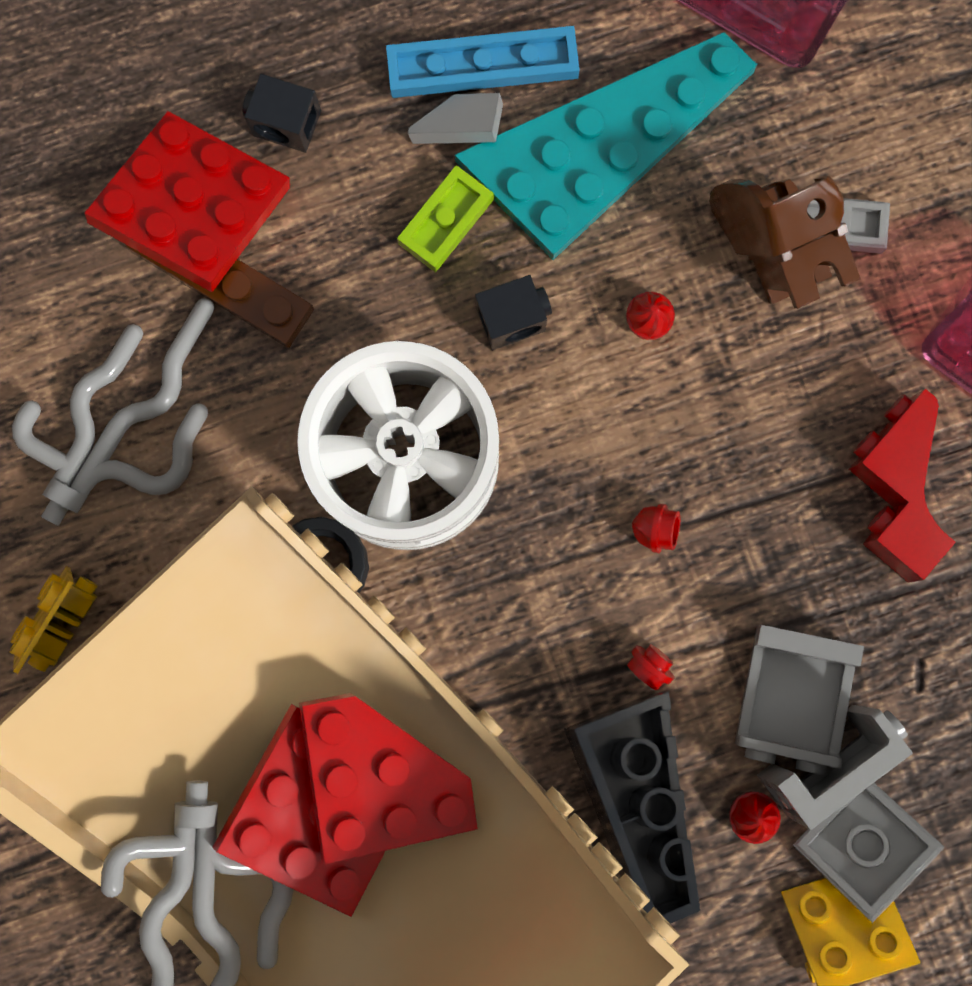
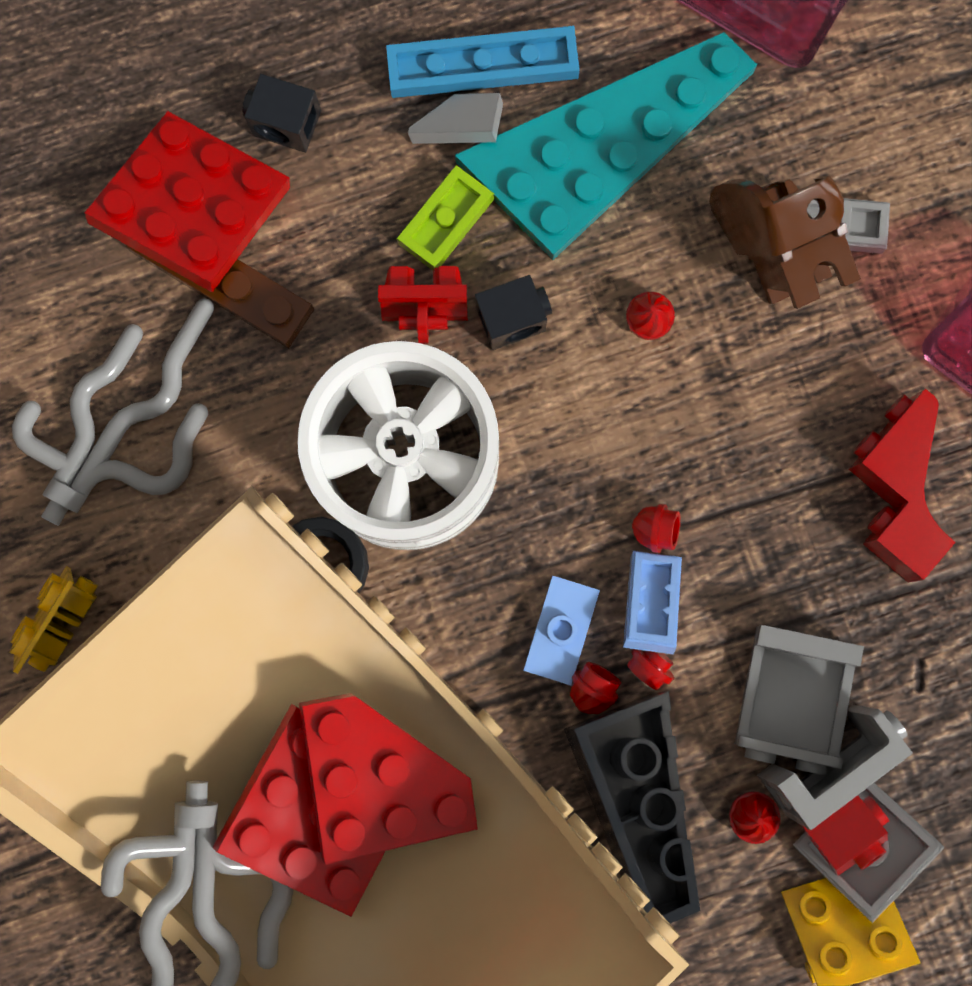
none -> red hips [378,266,468,344]
none -> light blue plate [523,576,600,686]
none -> red plate [570,662,621,714]
none -> light blue plate [623,551,682,654]
none -> red brick [802,795,889,876]

